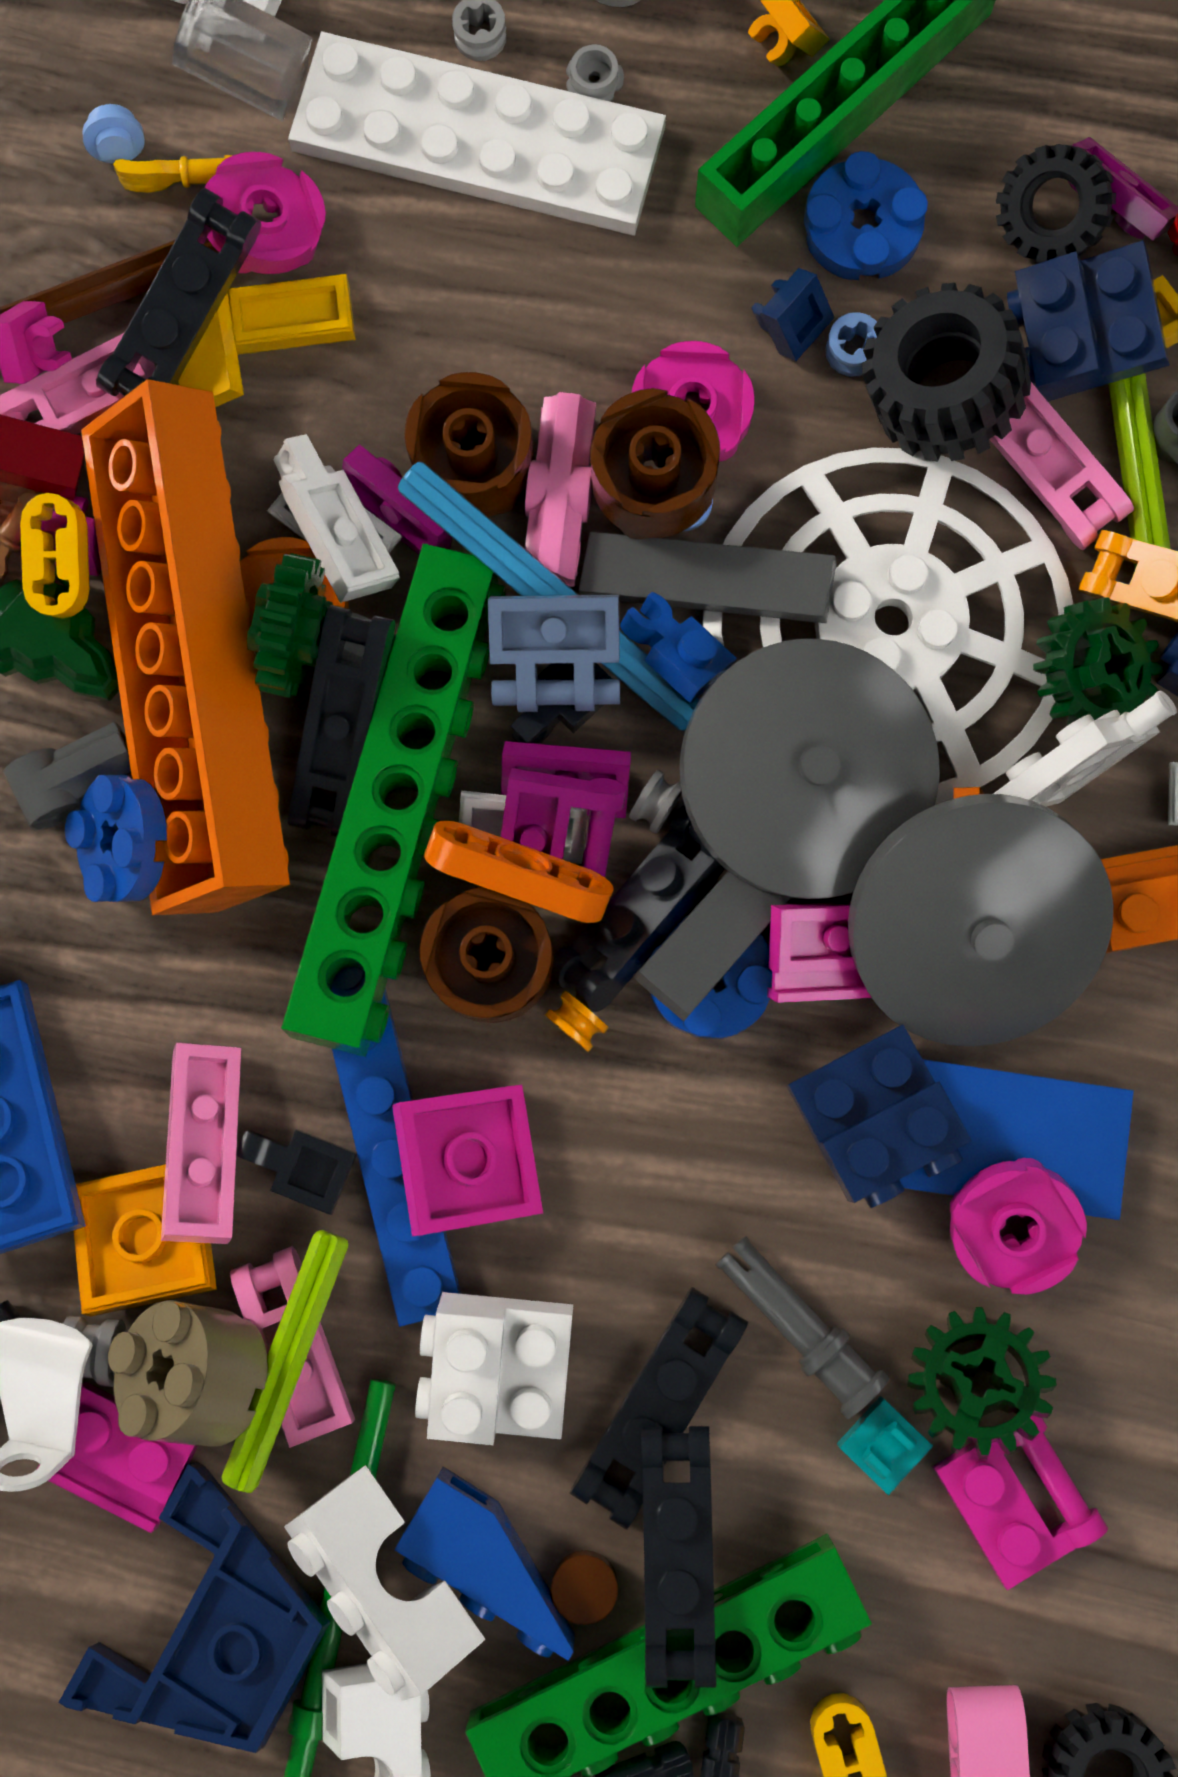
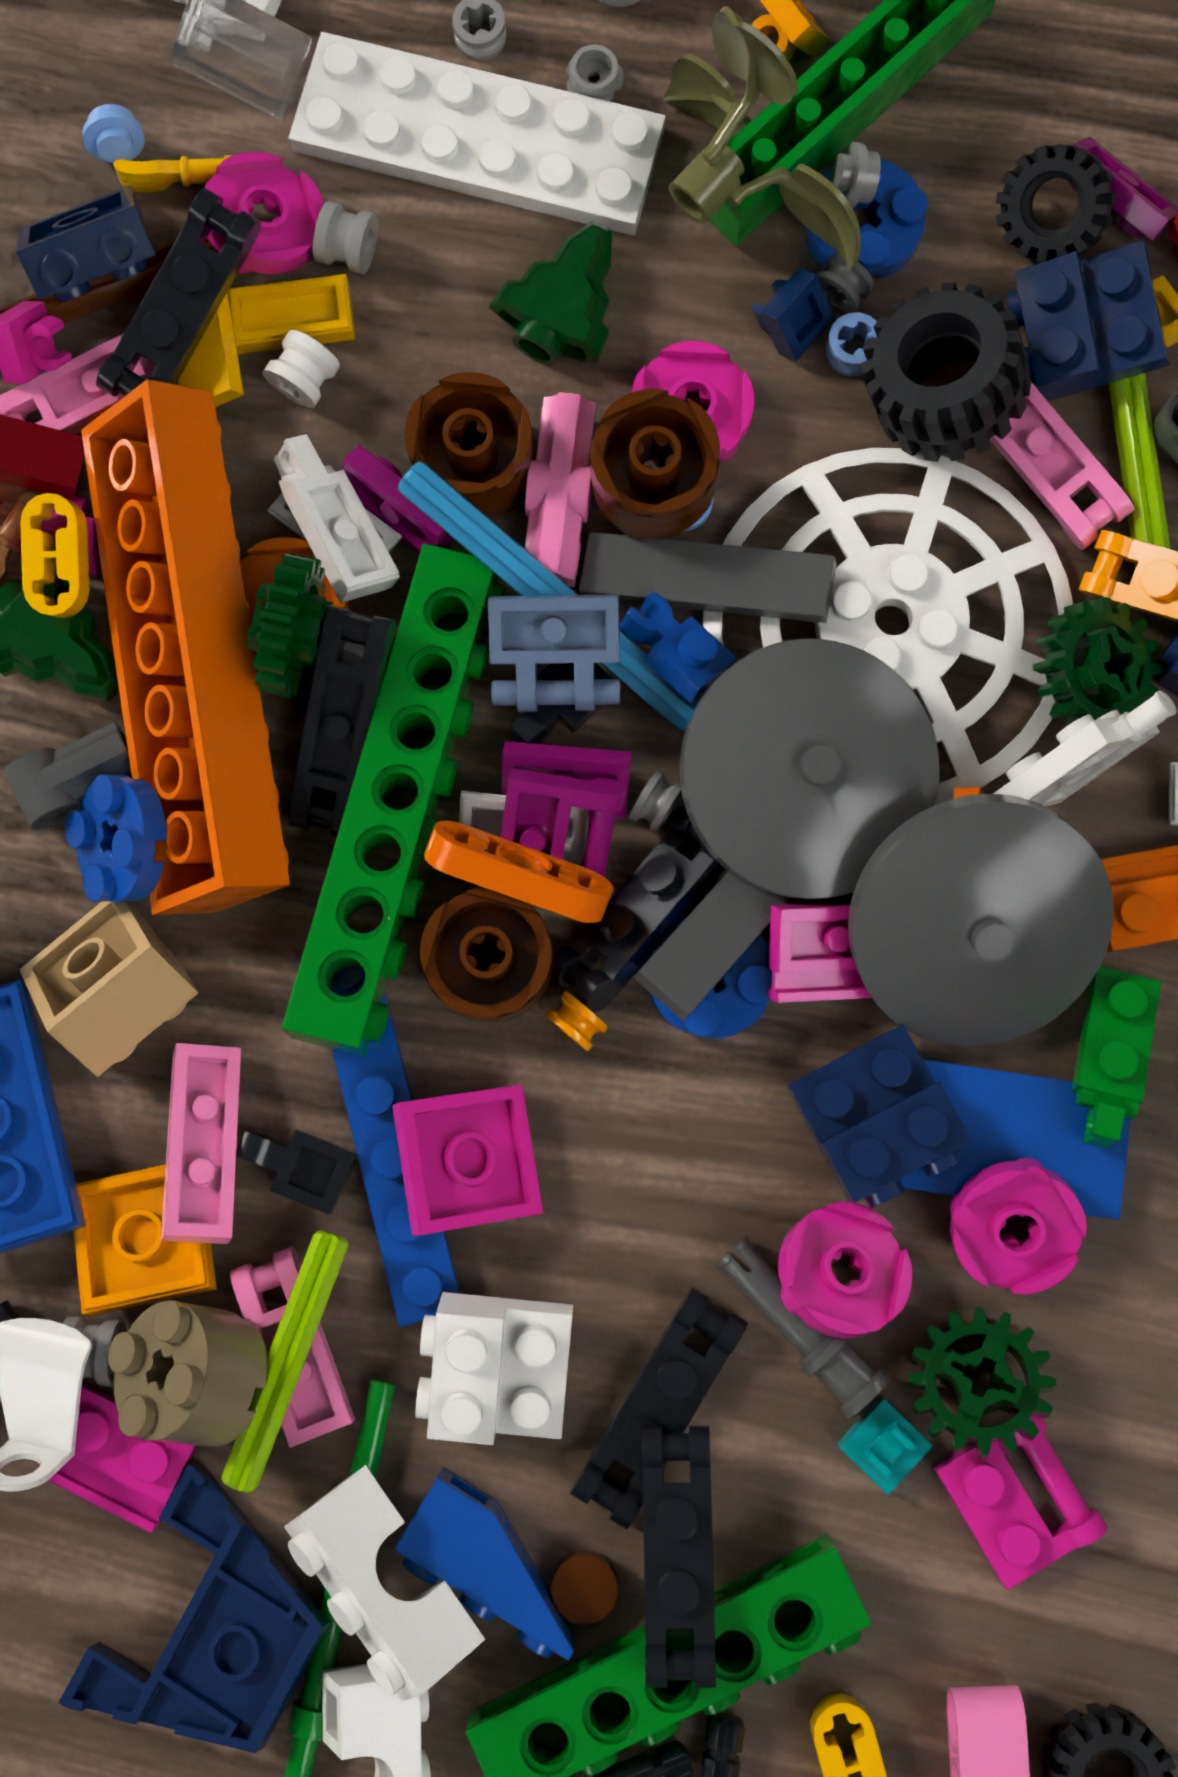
none -> dark blue plate [16,186,156,302]
none -> tan slope [19,901,198,1077]
none -> white wheel [262,330,341,408]
none -> light grey wheel [313,200,379,275]
none -> dark green rock [489,221,612,366]
none -> olive plant [663,6,861,271]
none -> dark pink plate [778,1202,912,1339]
none -> dark grey bush [817,253,875,315]
none -> light grey plate [830,142,881,208]
none -> green hinge [1071,966,1161,1150]

